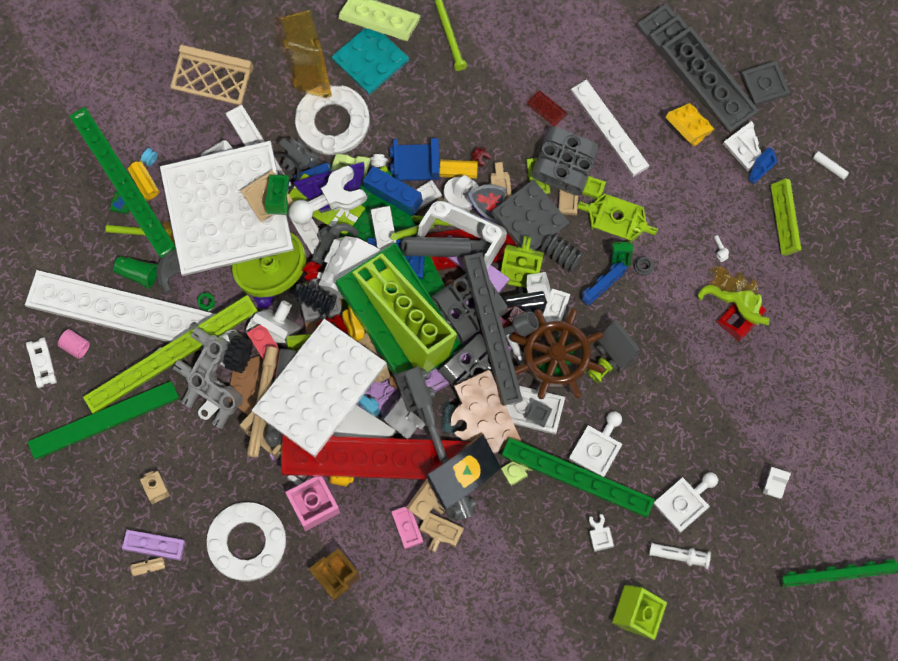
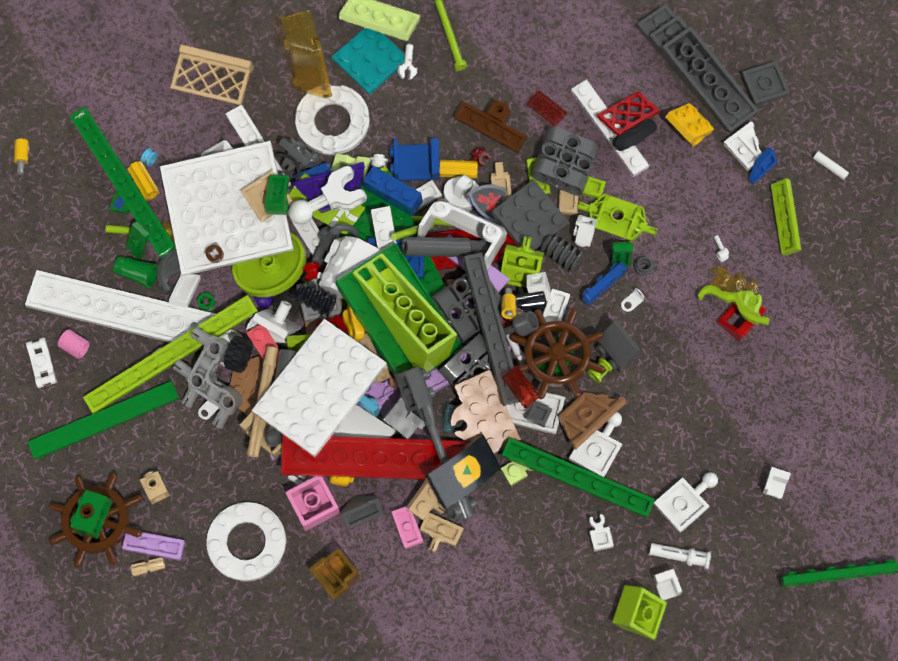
none -> yellow piece [14,139,29,175]
none -> reddish brown brick [49,473,142,568]
none -> green plate [126,221,149,260]
none -> white tile [169,274,201,308]
none -> reddish brown bush [205,244,224,263]
none -> dark grey slope [340,495,384,529]
none -> white bar [397,44,417,80]
none -> reddish brown plate [454,100,527,154]
none -> yellow piece [501,288,516,319]
none -> clear red tile [502,365,539,409]
none -> medium nougat wing [558,392,626,450]
none -> white brick [573,215,597,247]
none -> red window [596,91,660,136]
none -> black piece [612,118,657,151]
none -> white piece [621,288,644,312]
none -> white panel [653,569,682,600]

